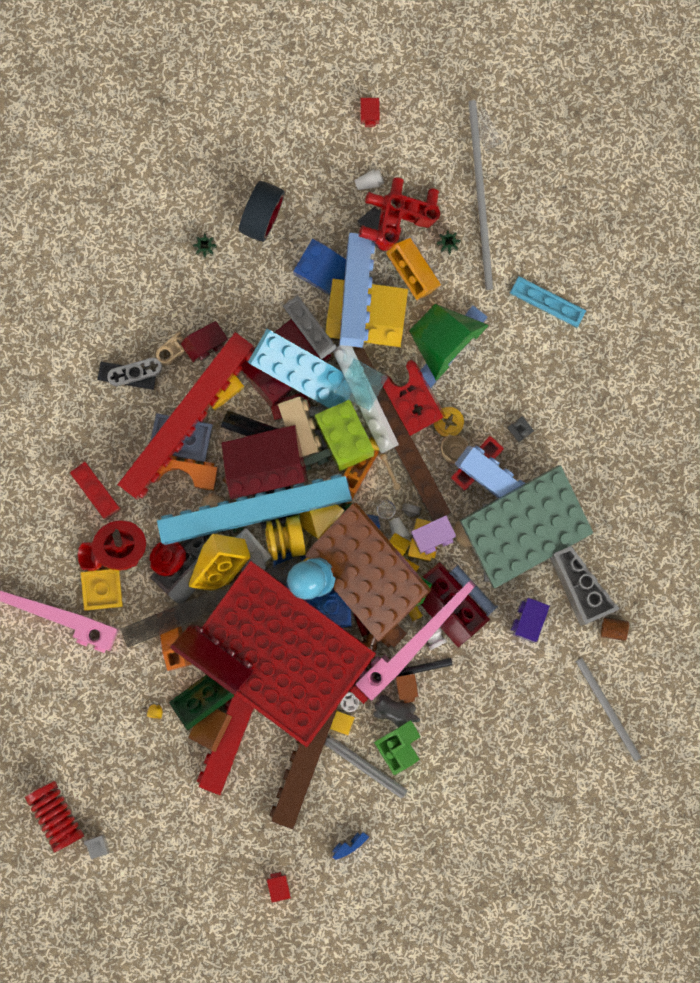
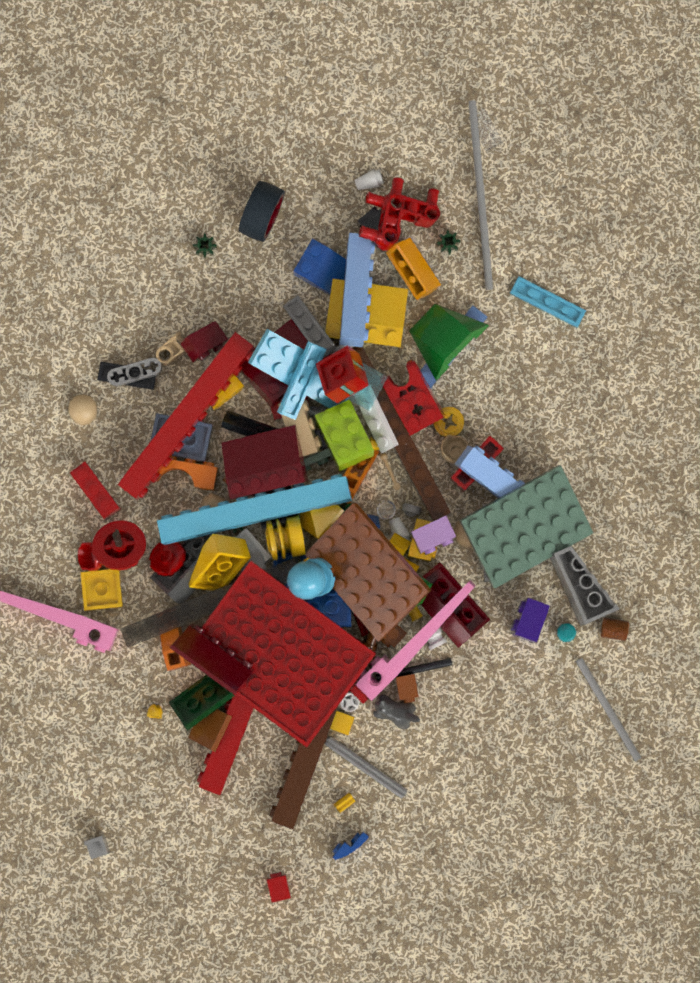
red piece [24,781,85,853] -> none
red brick [360,98,380,127] -> none
bright green brick [374,720,421,775] -> none
sand blue pin [449,565,498,616] -> none
dark grey tile [507,416,534,443] -> none
none -> tan hair [68,394,97,425]
none -> medium azure tile [277,341,327,420]
none -> red container [316,345,369,403]
none -> yellow piece [333,793,356,814]
none -> teal piece [557,623,576,642]

